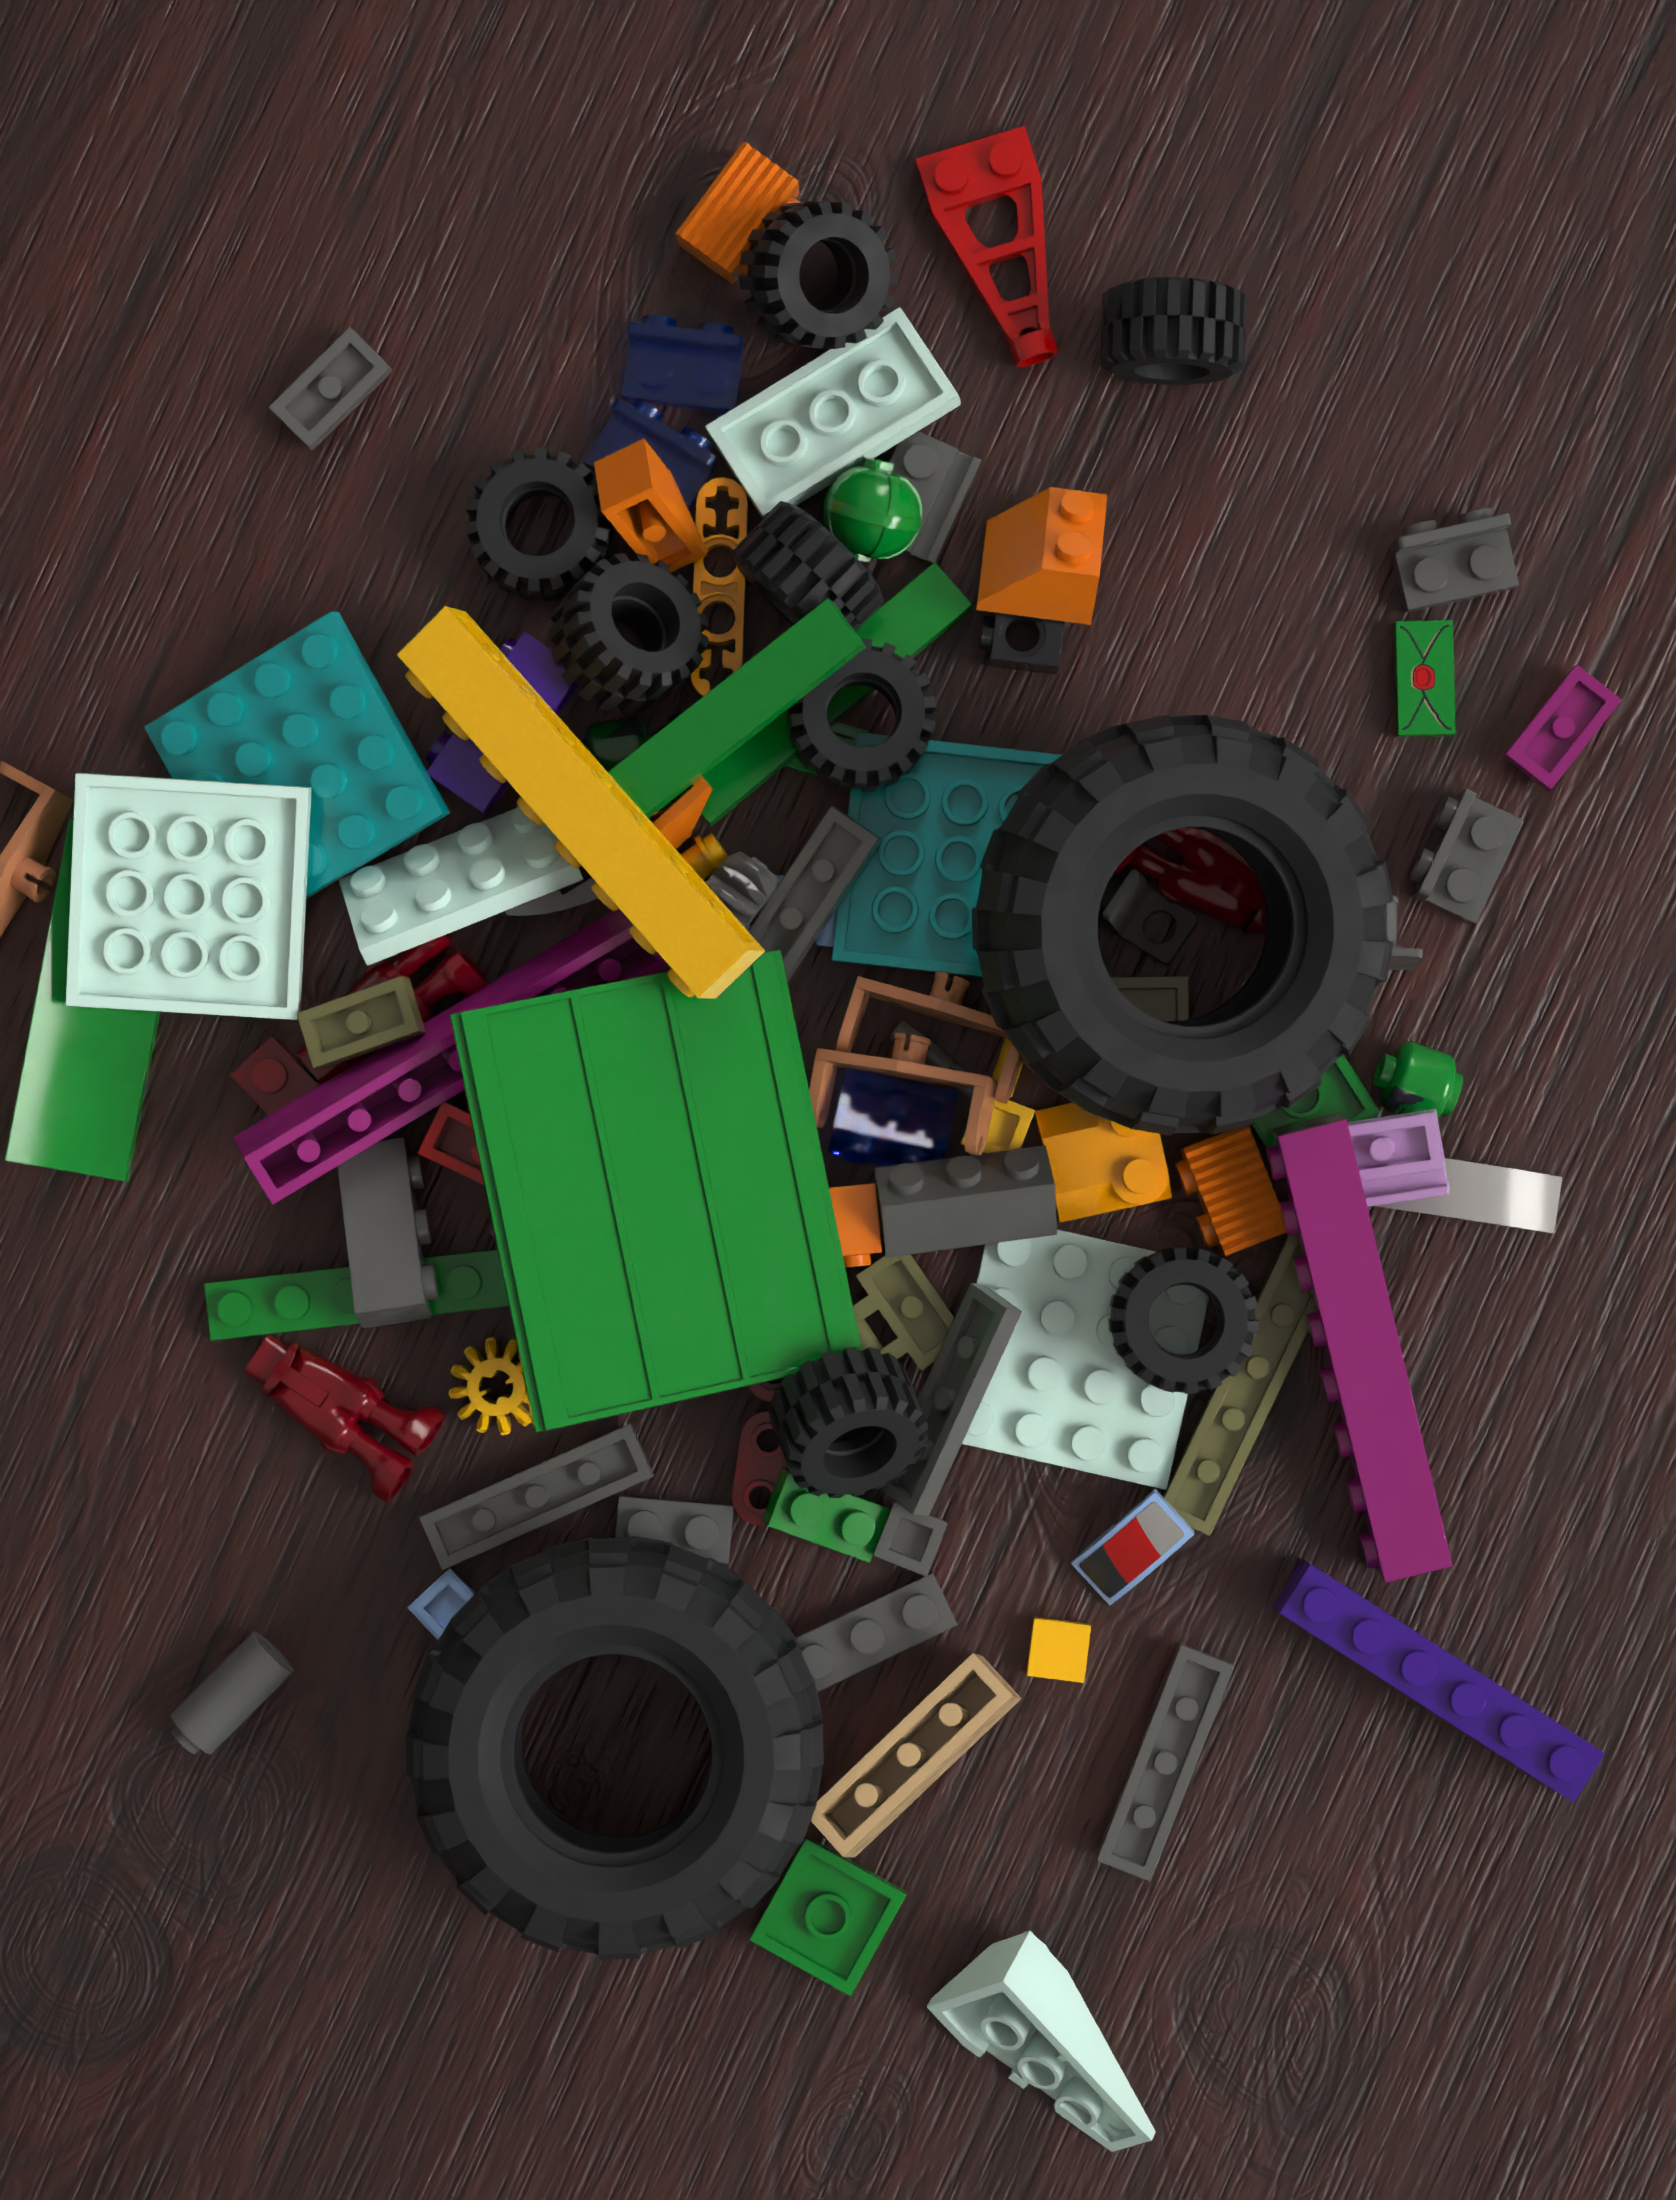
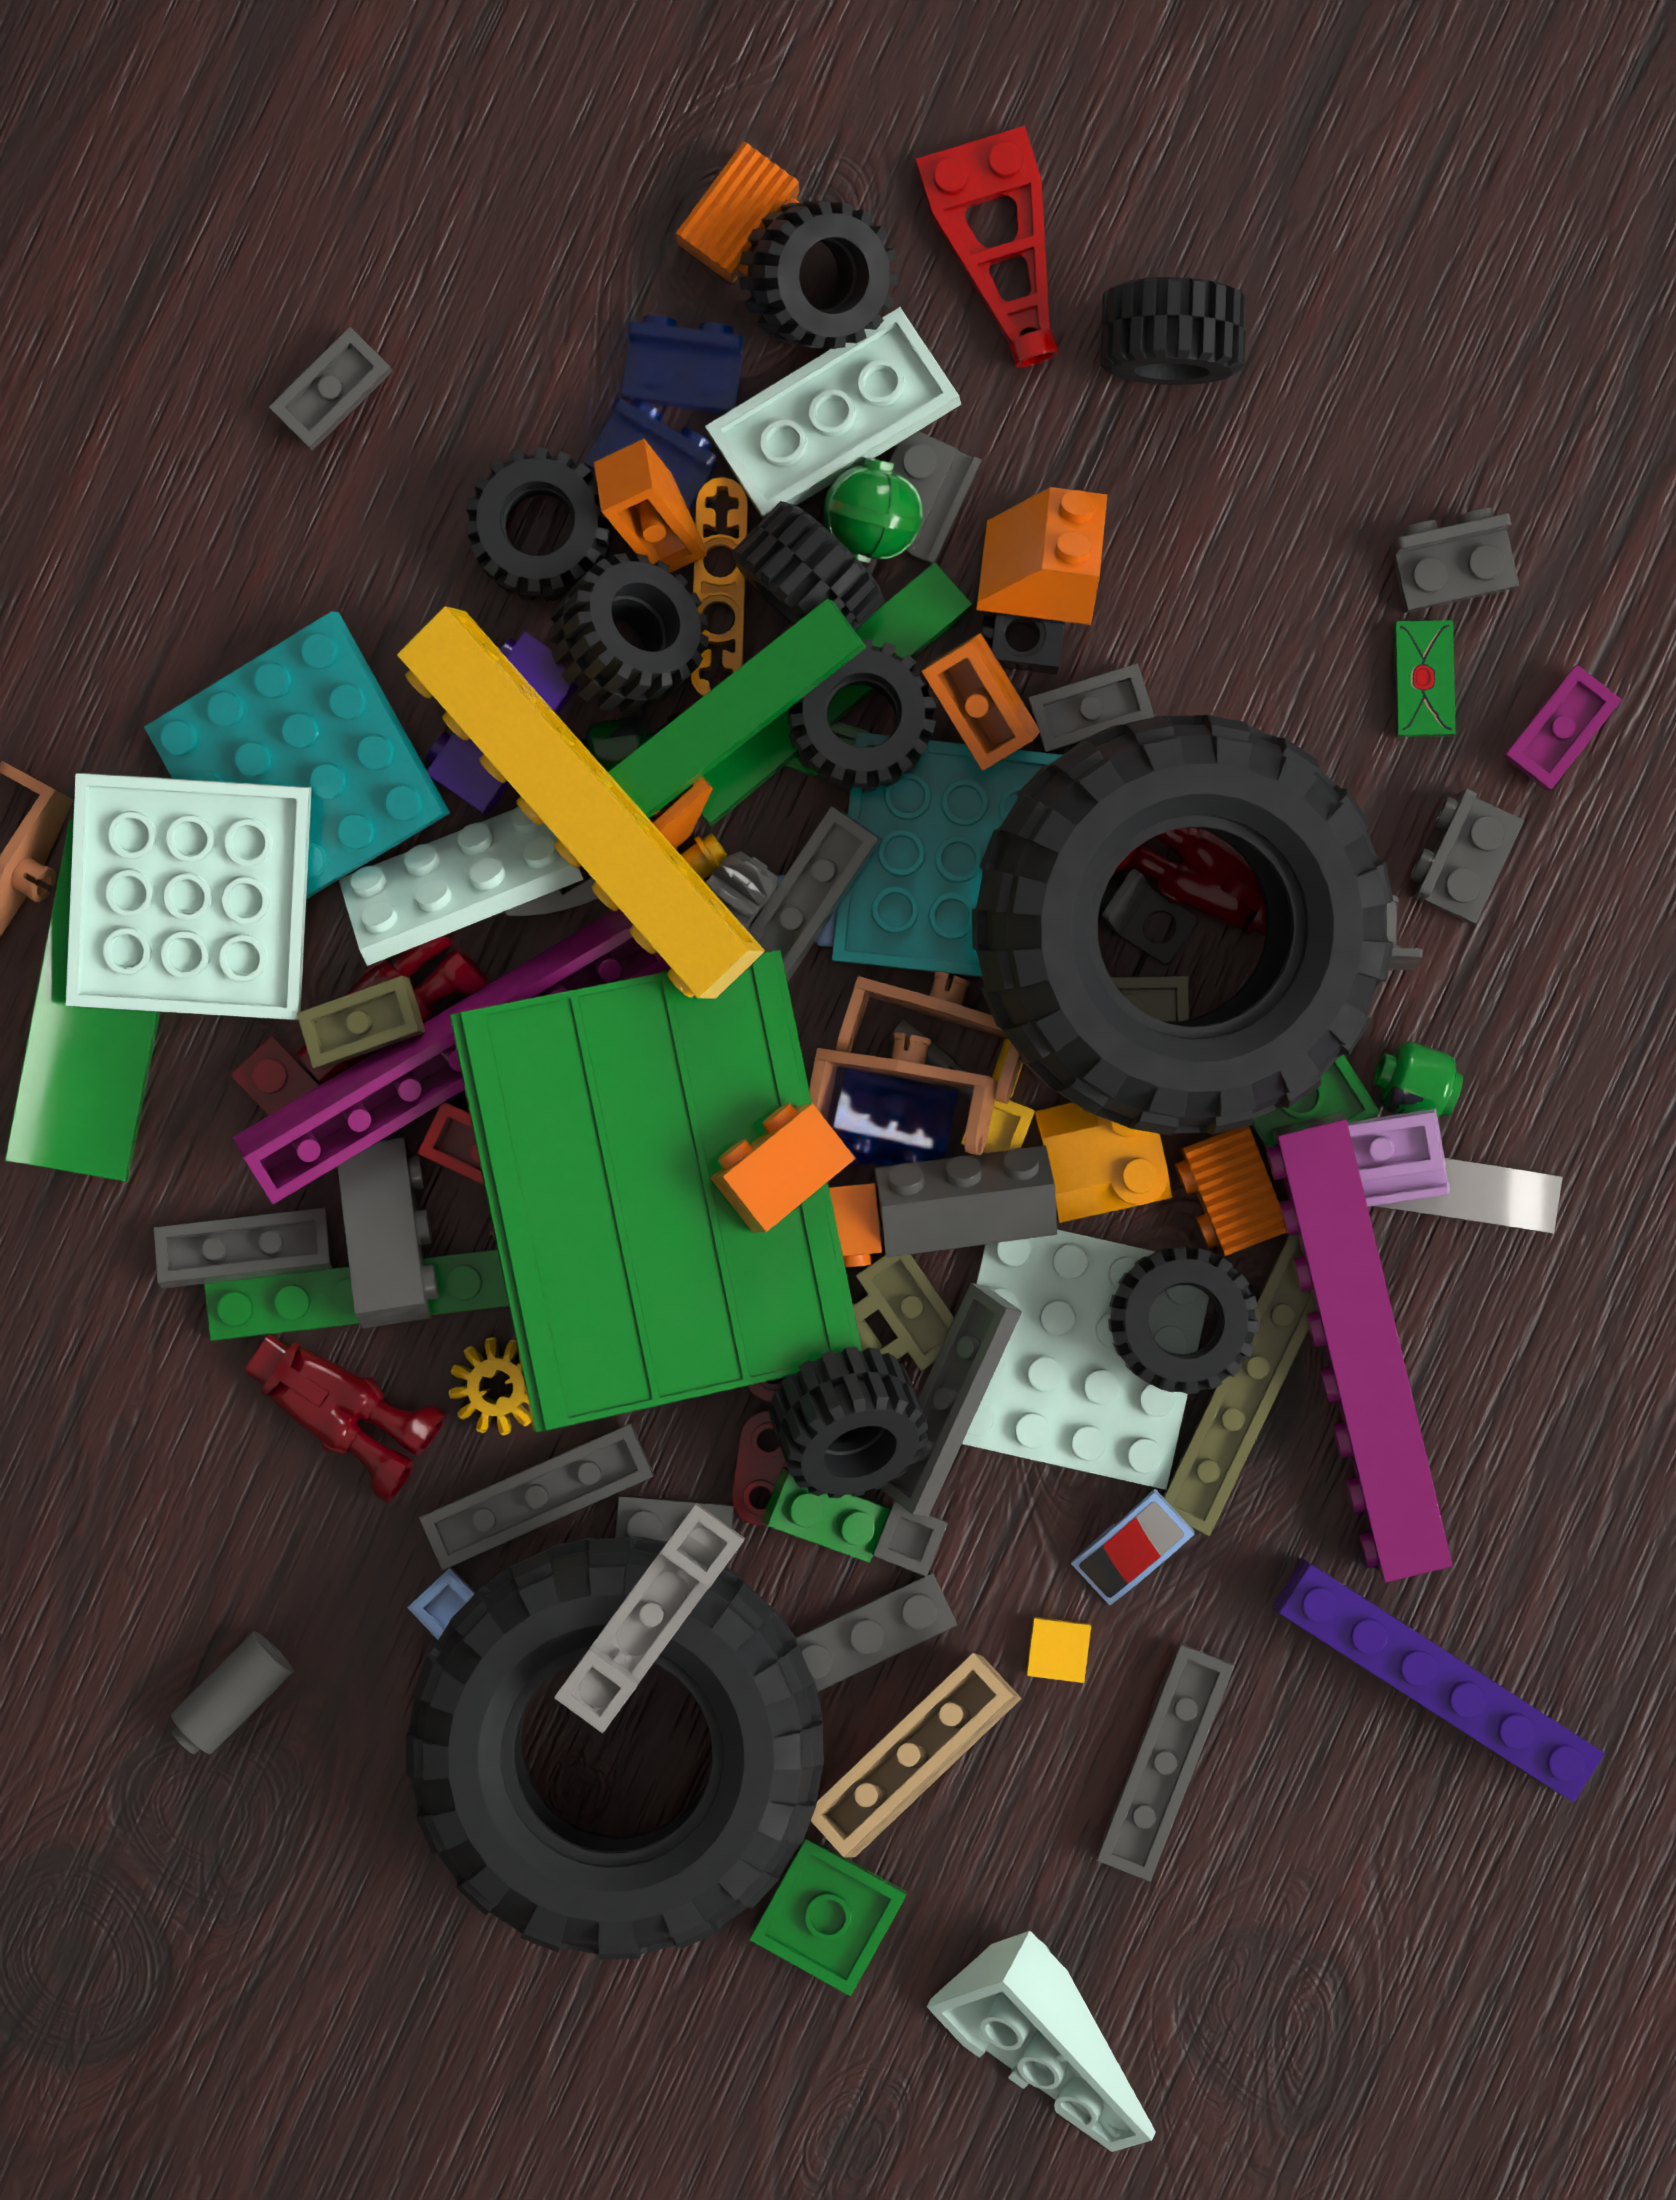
none -> dark grey plate [154,1208,333,1289]
none -> light grey slope [554,1503,745,1733]
none -> orange brick [710,1102,856,1233]
none -> orange brick [922,633,1041,771]
none -> dark grey plate [1027,663,1154,753]

